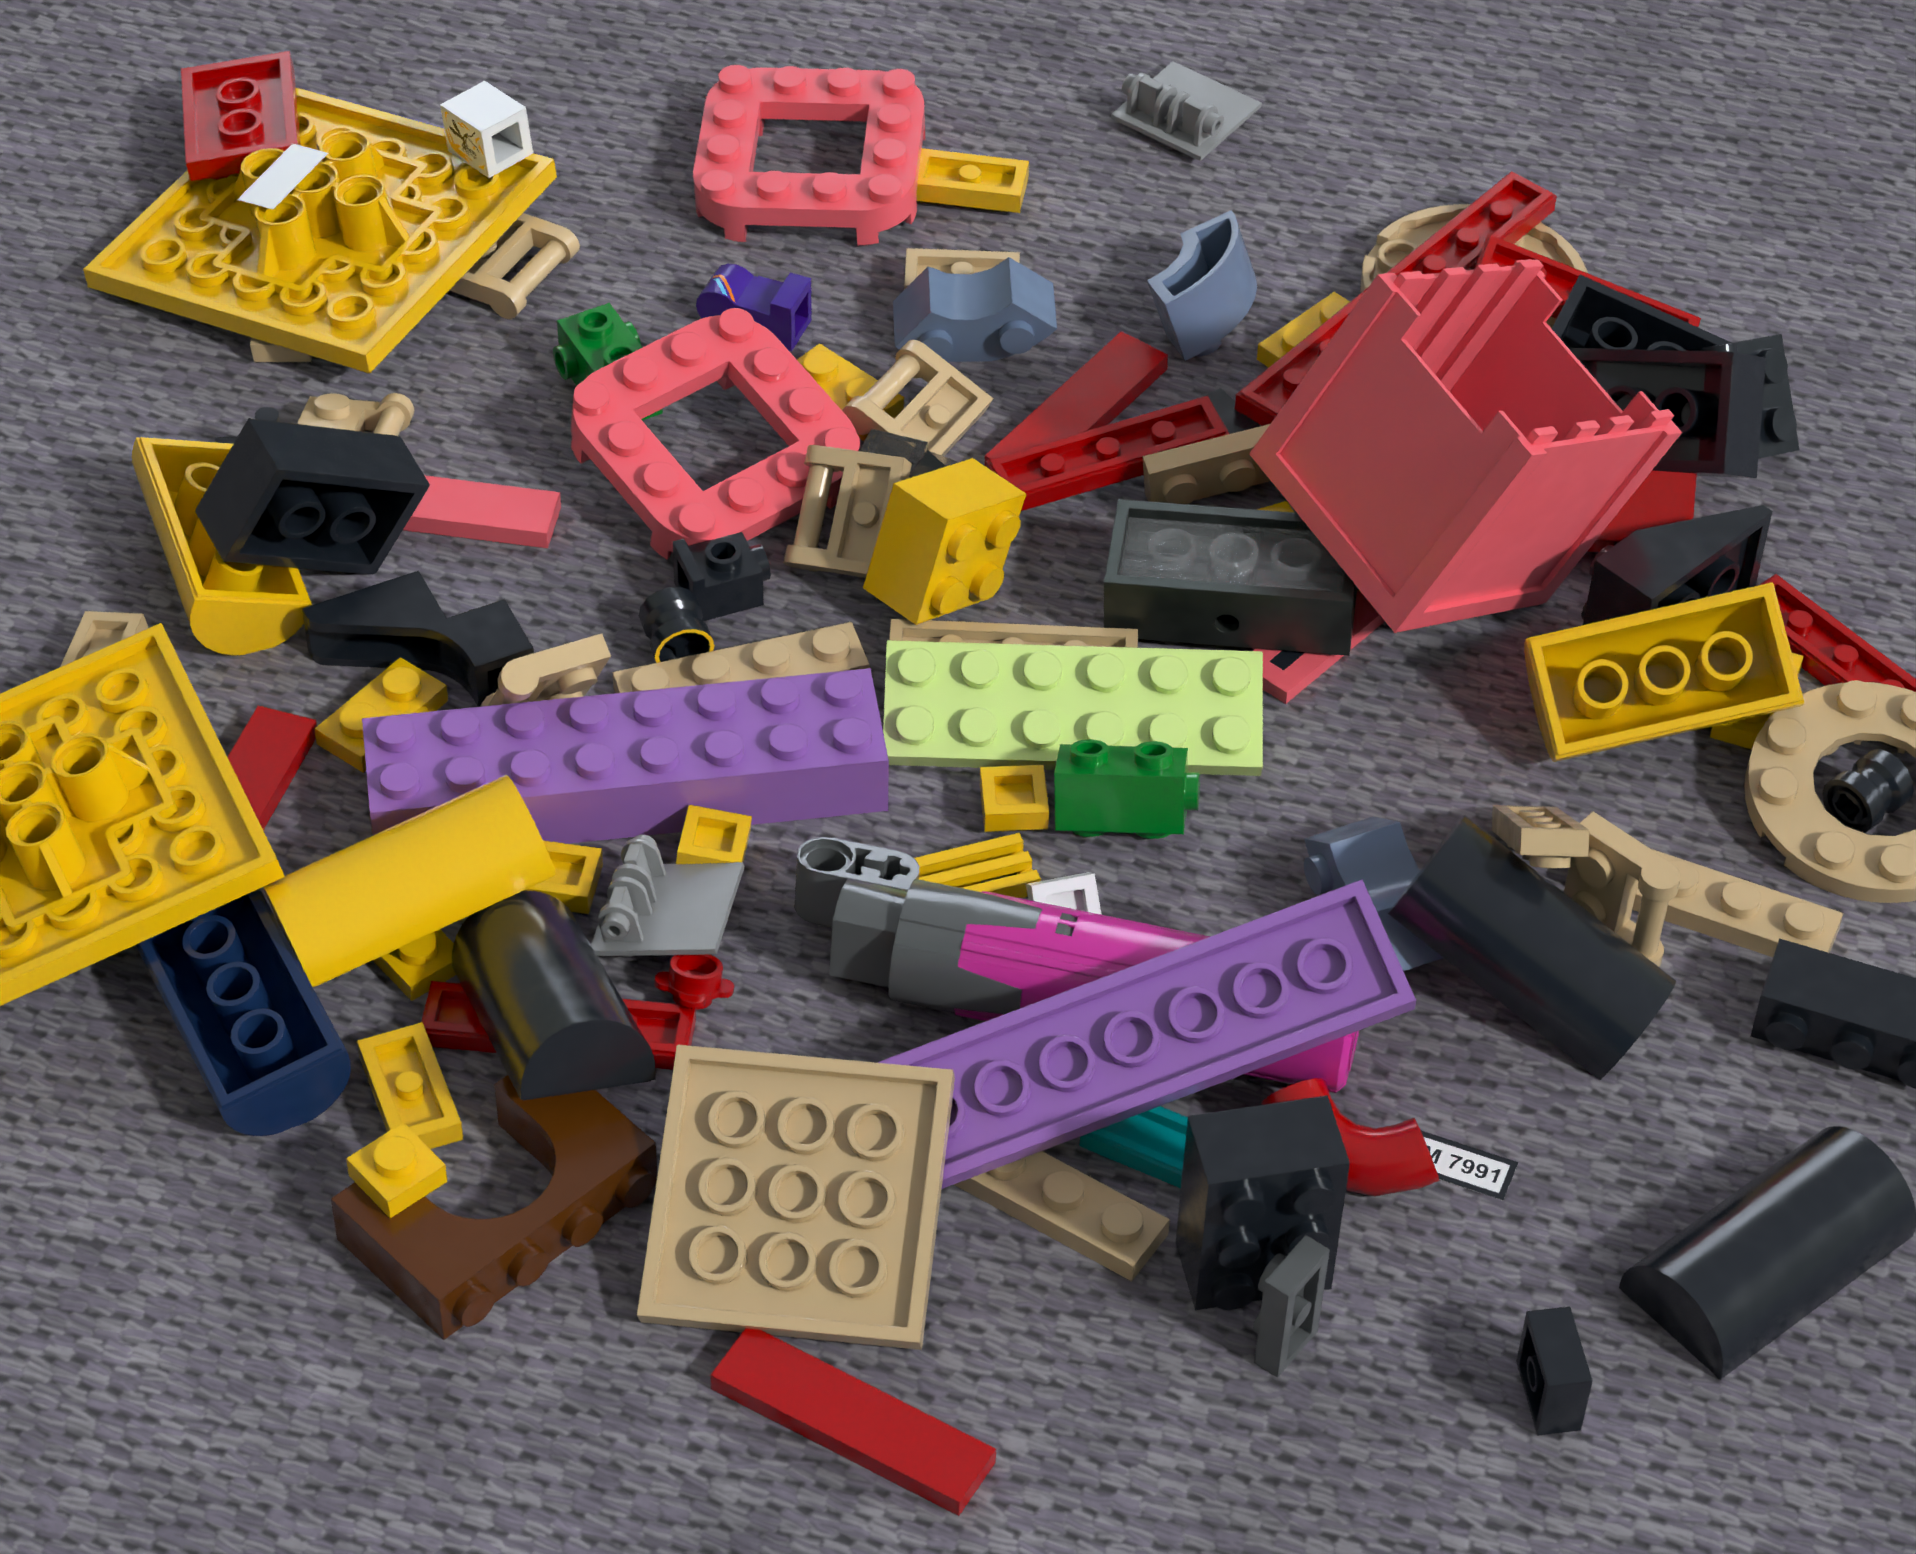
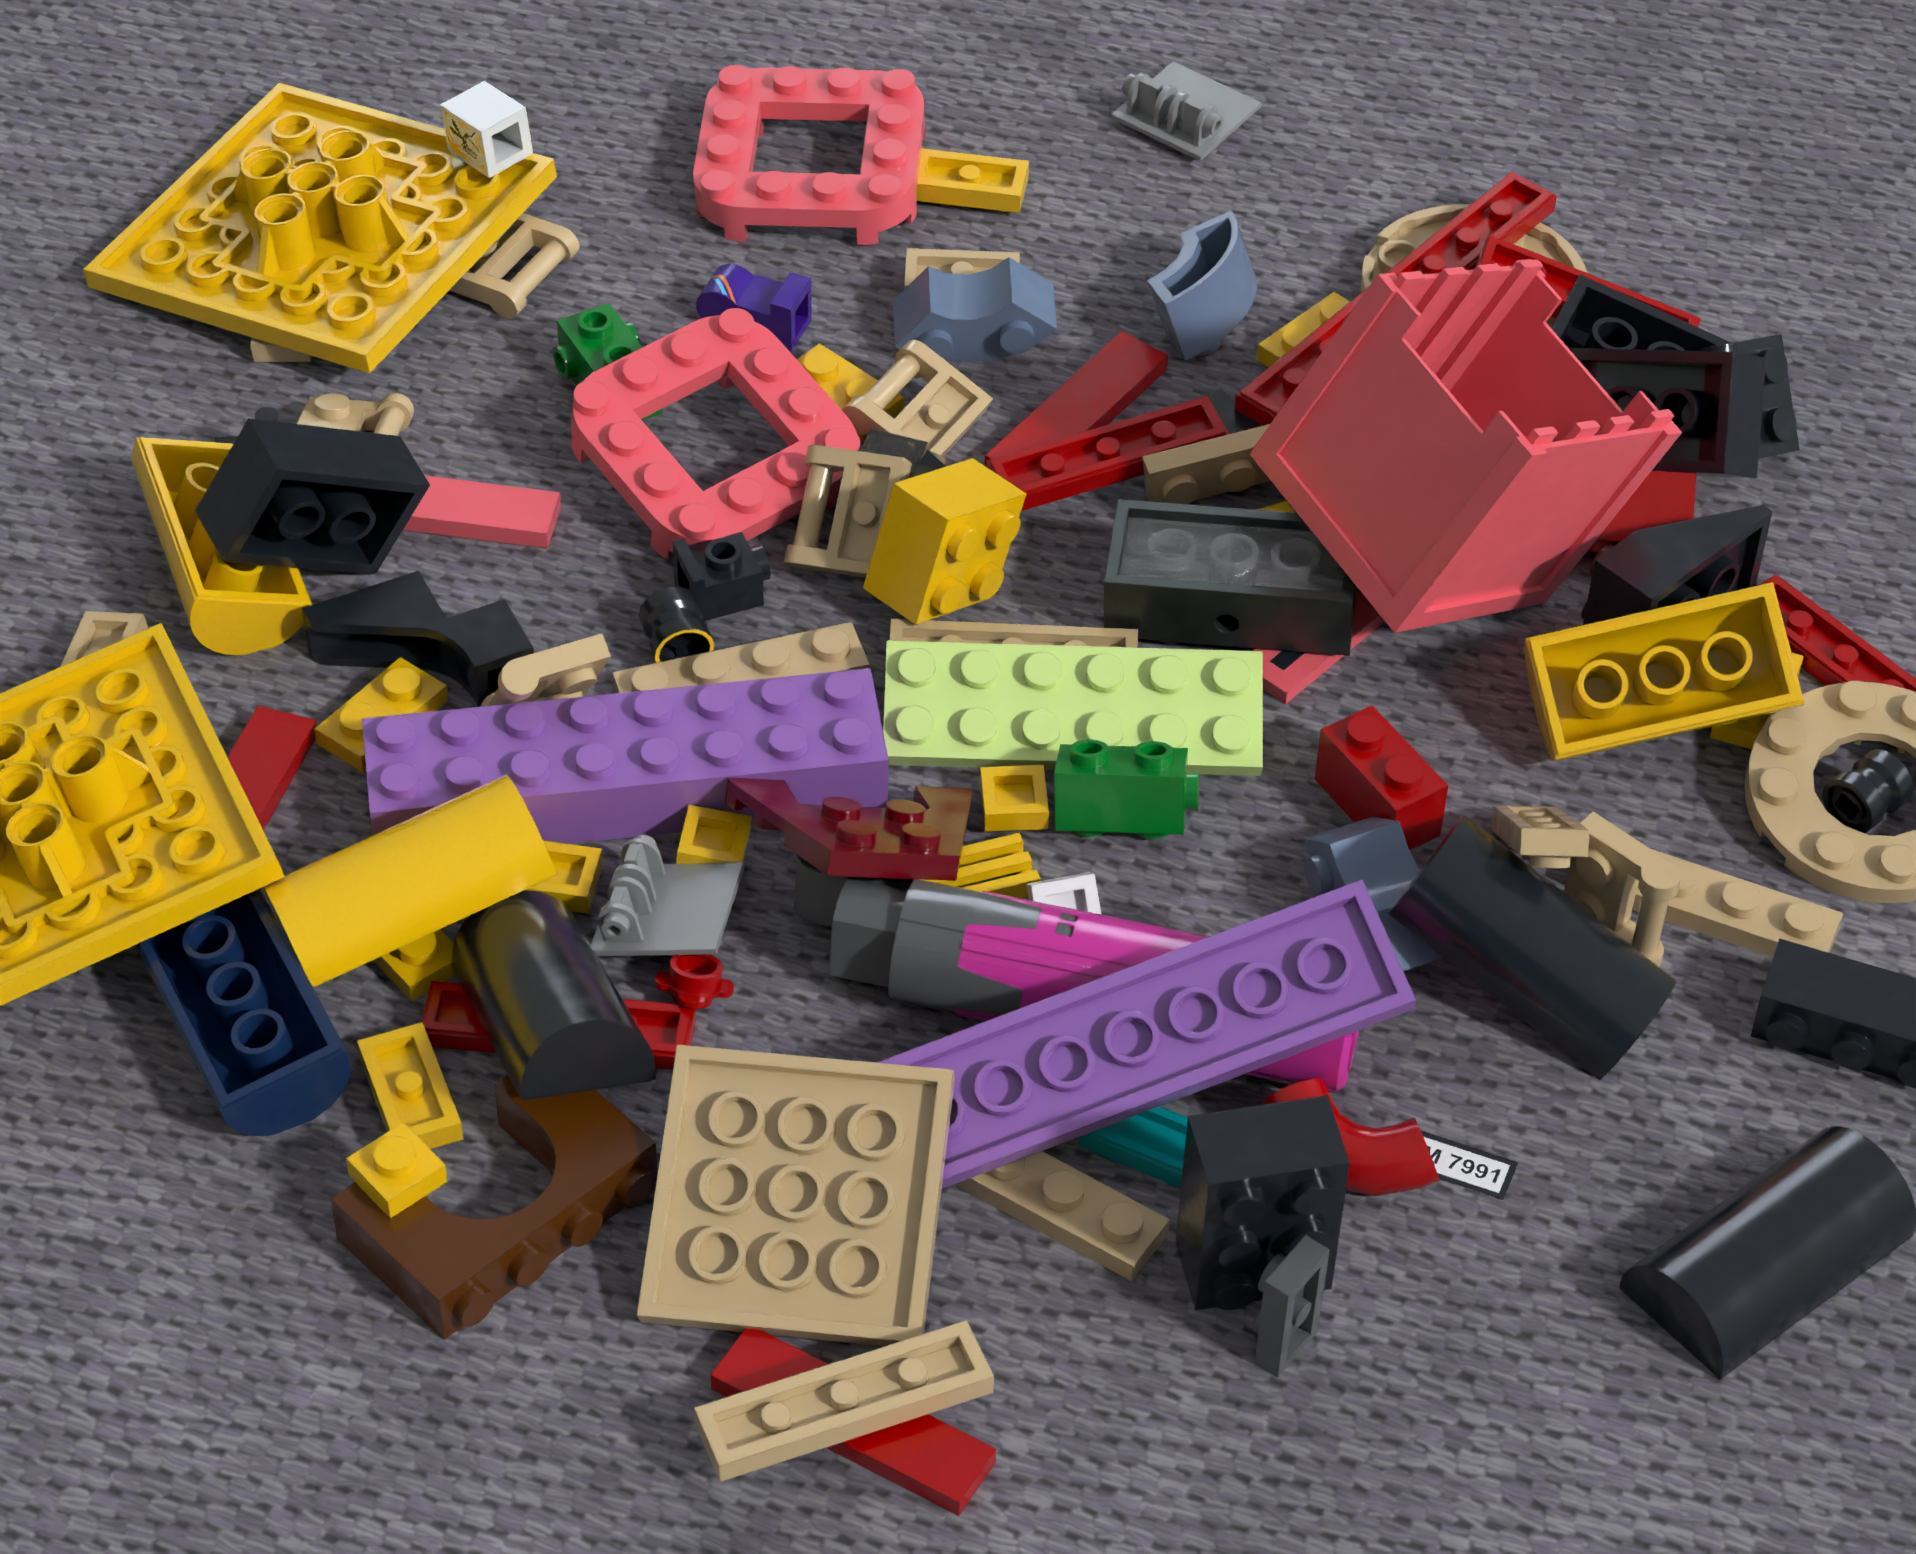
red plate [181,51,301,181] -> none
white sticker [237,144,328,210] -> none
black piece [1516,1306,1593,1436] -> none
none -> tan plate [694,1320,994,1482]
none -> dark red wing [725,778,973,881]
none -> red brick [1314,705,1448,850]

